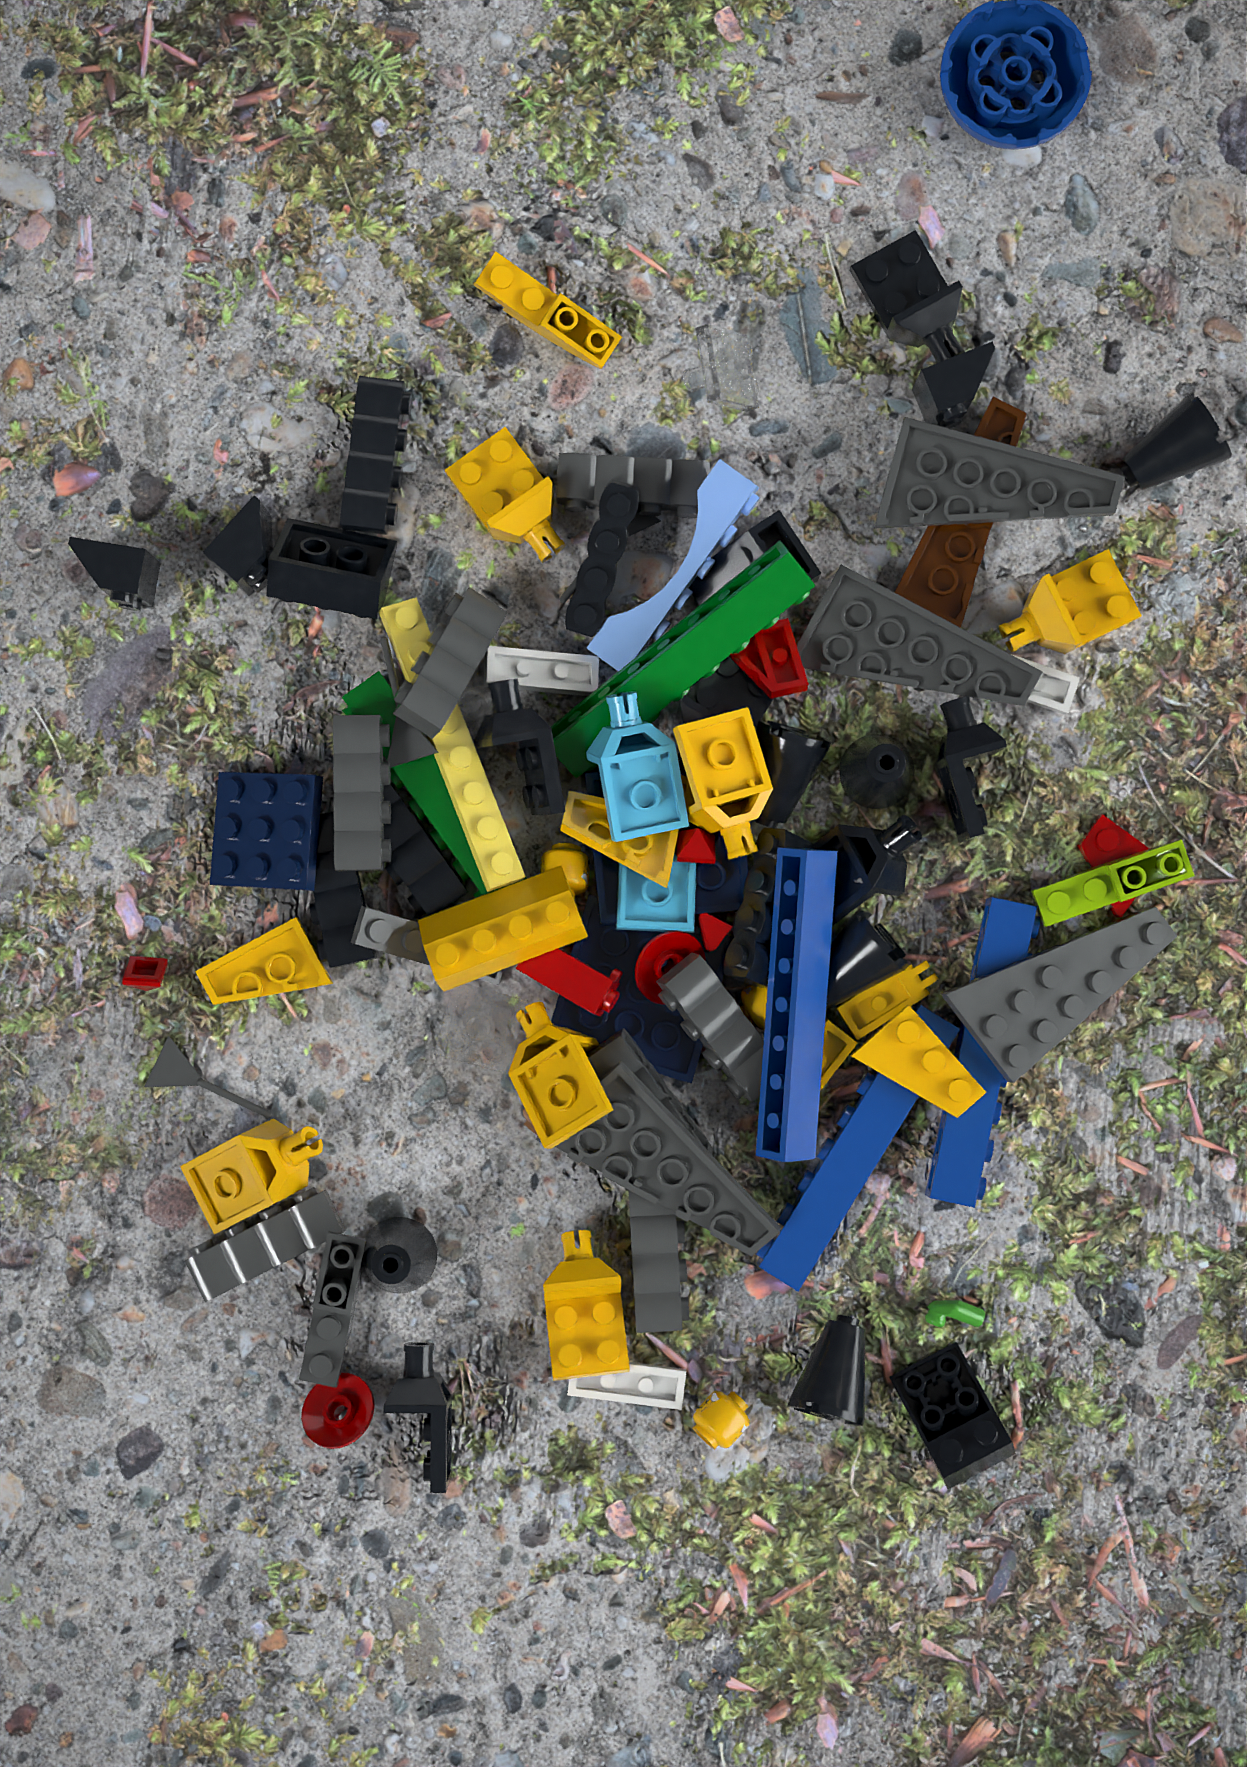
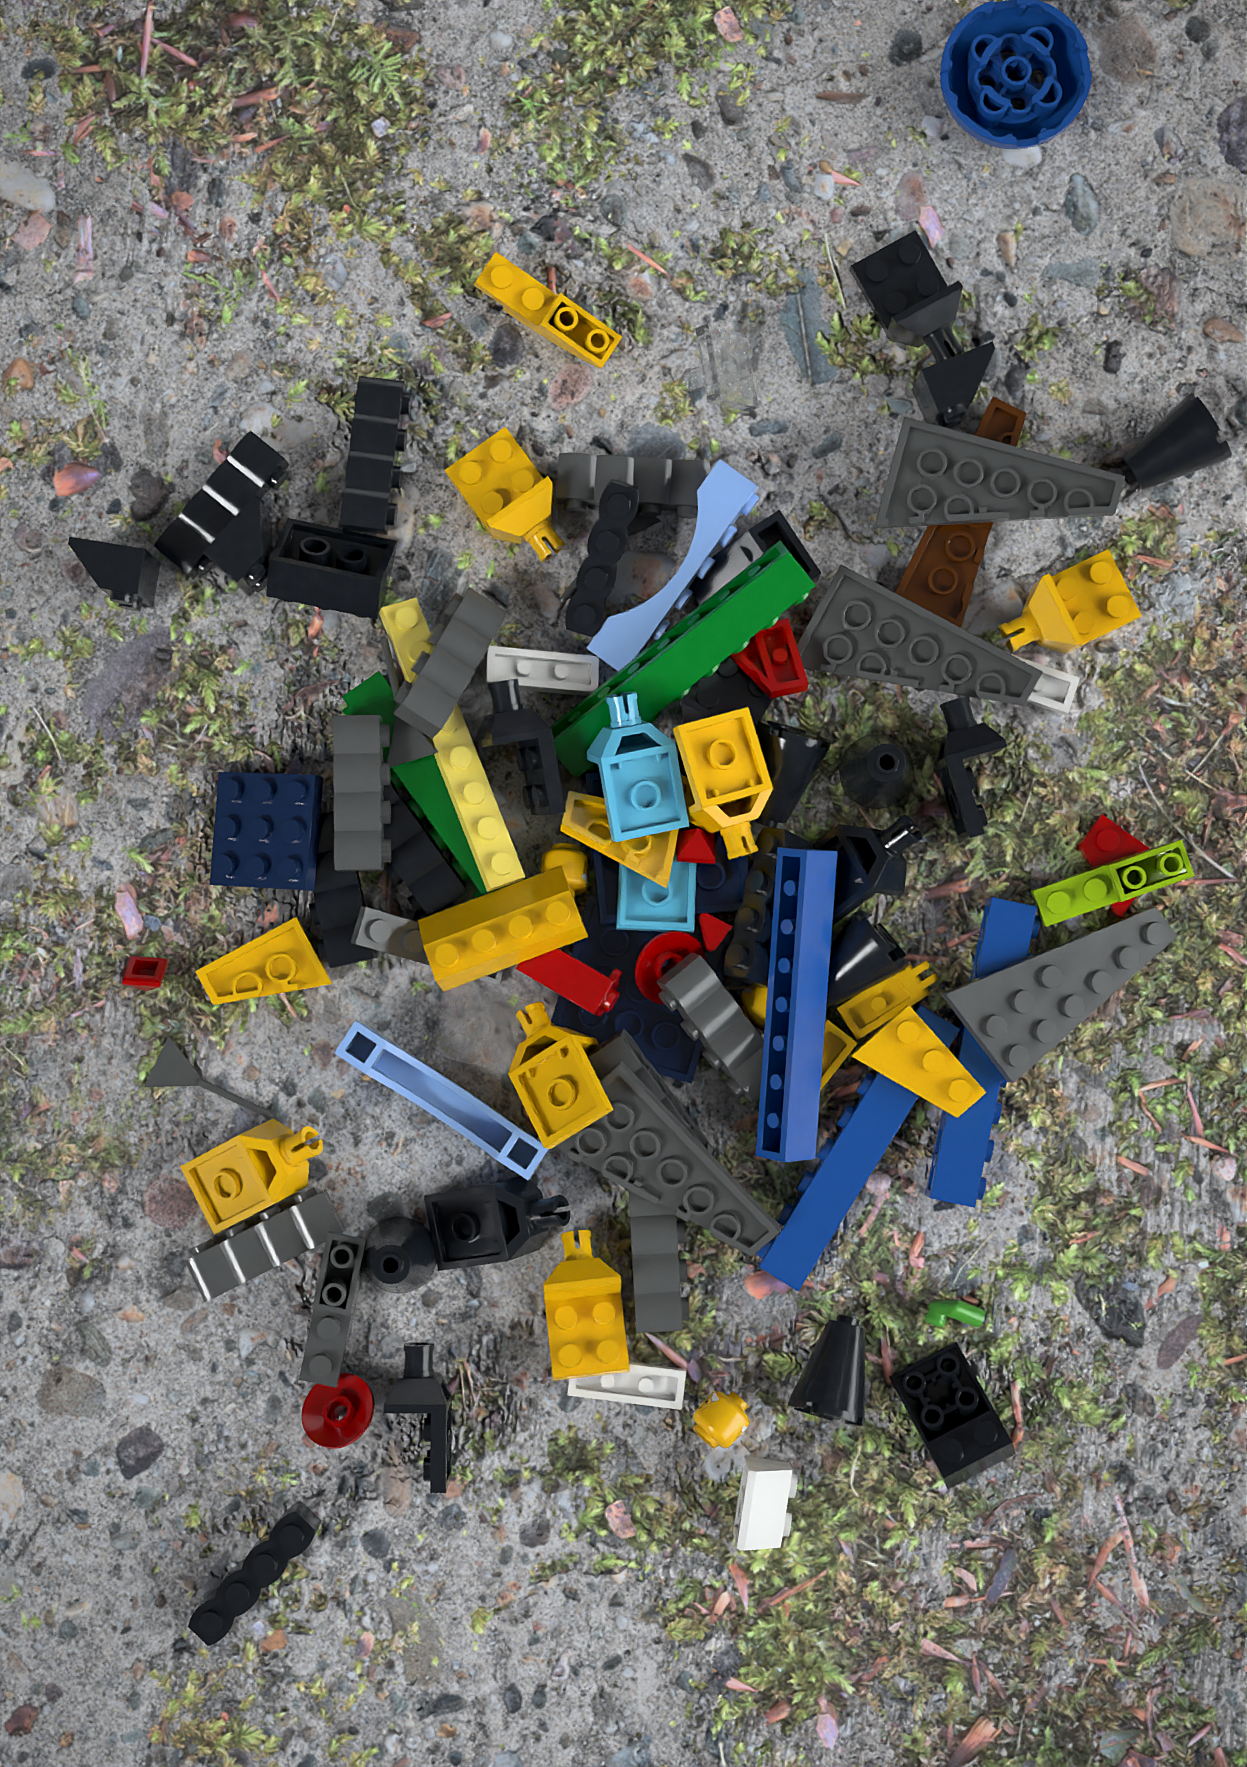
none -> black brick [154,430,289,579]
none -> black brick [188,1502,321,1646]
none -> light blue arch [334,1020,548,1180]
none -> black plate [424,1176,571,1271]
none -> white slope [733,1455,798,1551]

